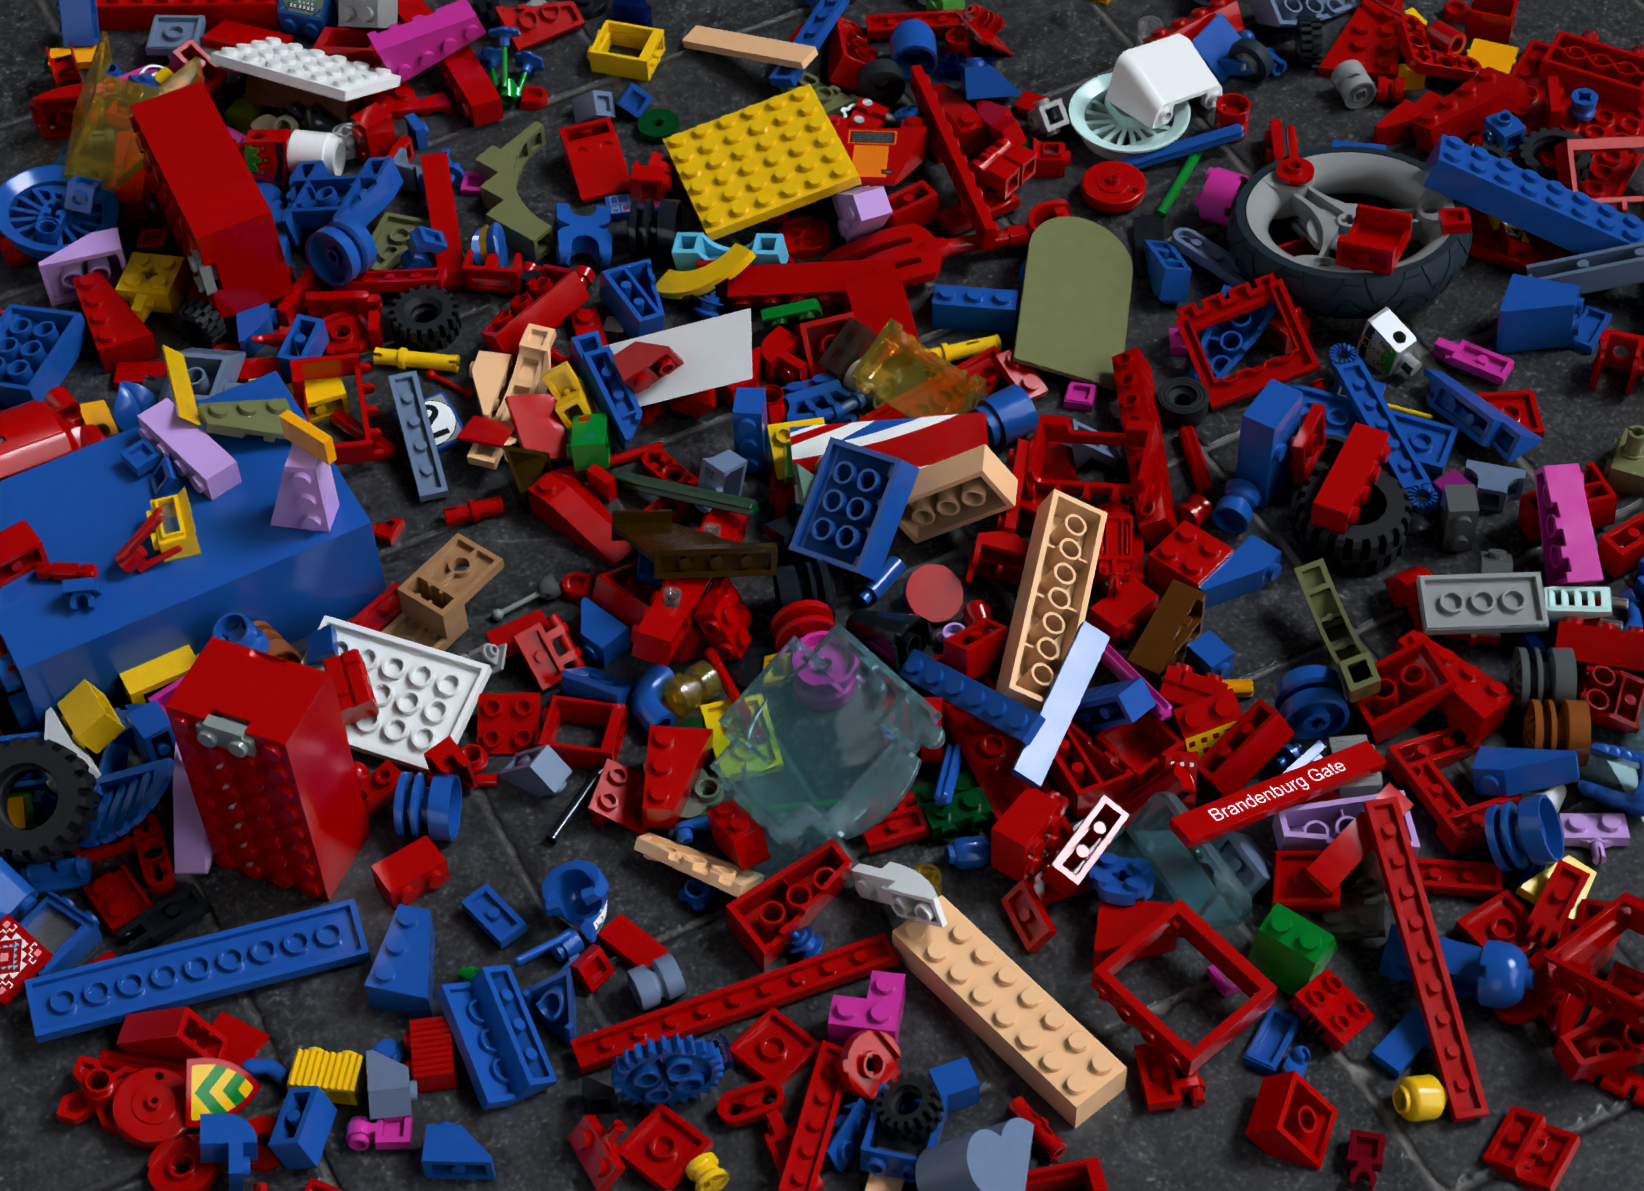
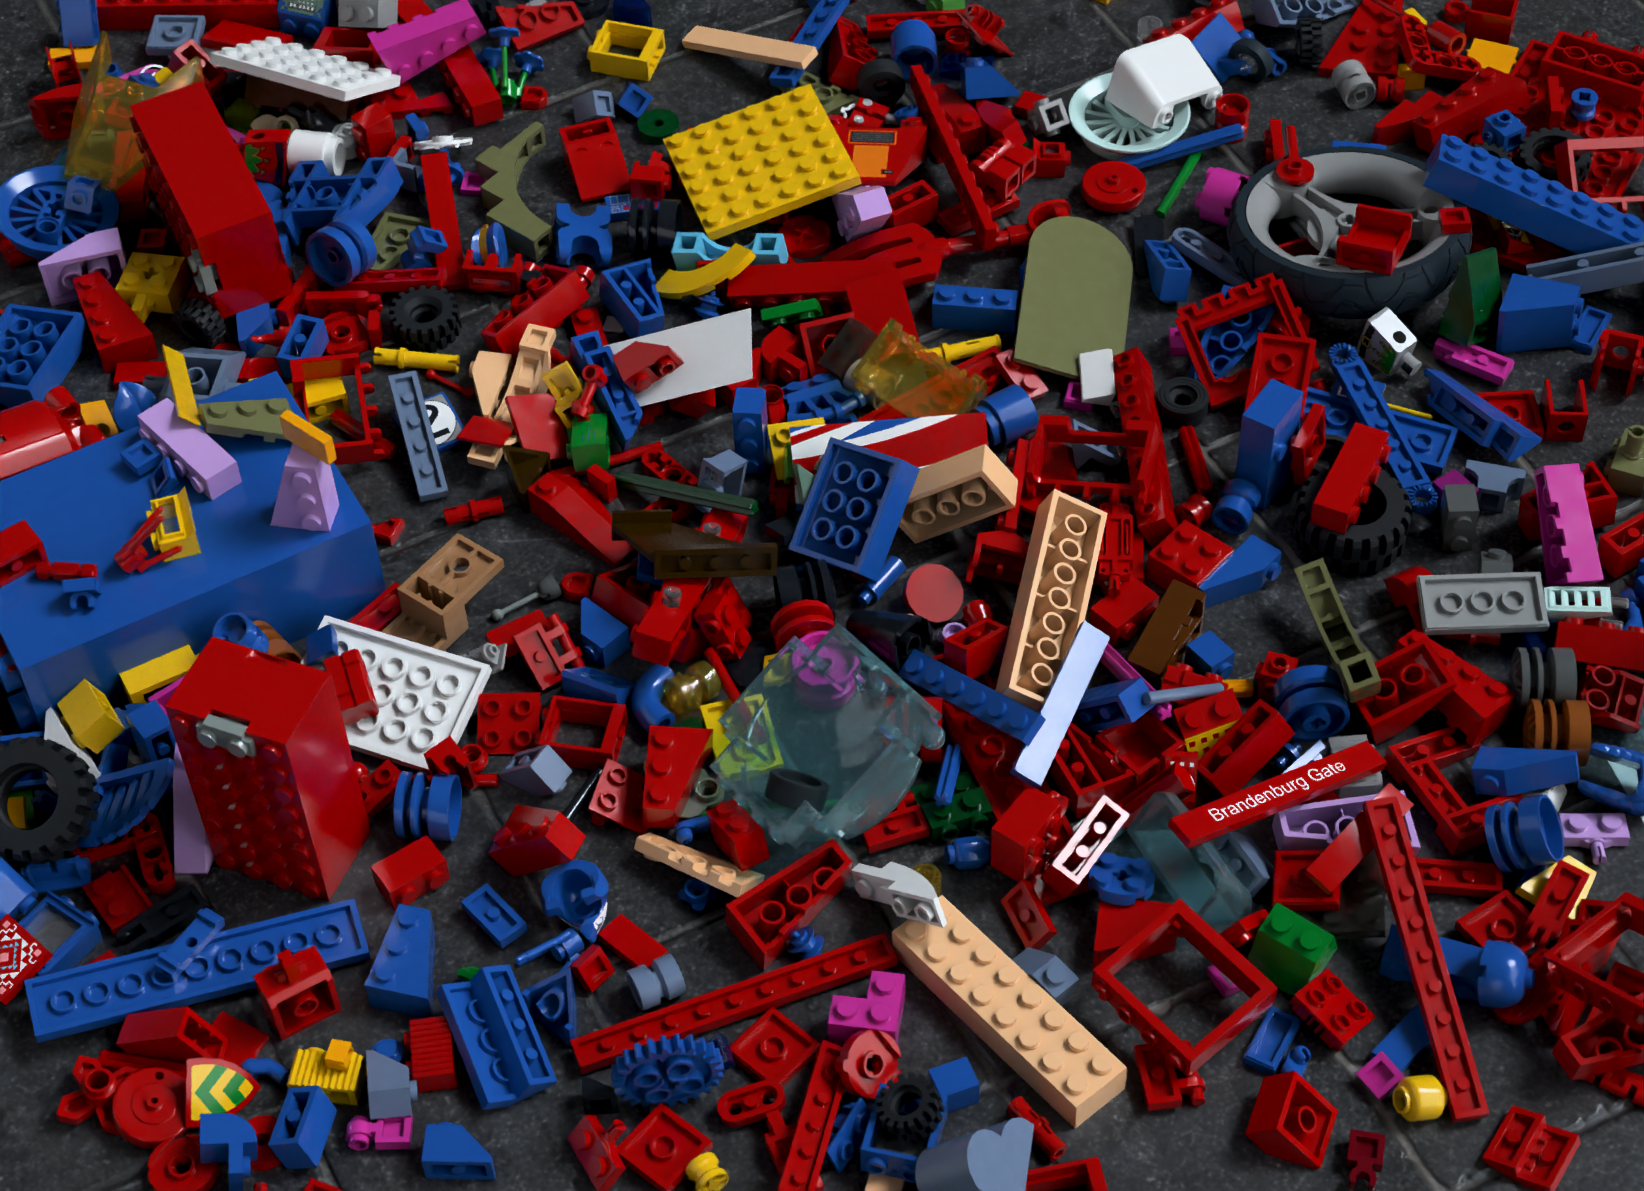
none -> blue piece [154,907,225,982]
none -> red hinge [253,945,342,1041]
none -> light orange piece [324,1039,354,1071]
none -> white wheel [413,135,473,150]
none -> red wedge [488,804,586,878]
none -> red bar [571,364,607,420]
none -> black tyre [764,768,829,813]
none -> sand blue slope [1012,947,1079,1006]
none -> white slope [1078,349,1116,406]
none -> sand blue bar [1143,683,1224,705]
none -> red plate [1220,908,1268,949]
none -> red plate [1244,332,1316,422]
none -> red brick [1254,651,1299,701]
none -> dark pink tile [1356,1051,1405,1102]
none -> dark green slope [1438,247,1503,348]
none -> red piece [1540,379,1589,441]

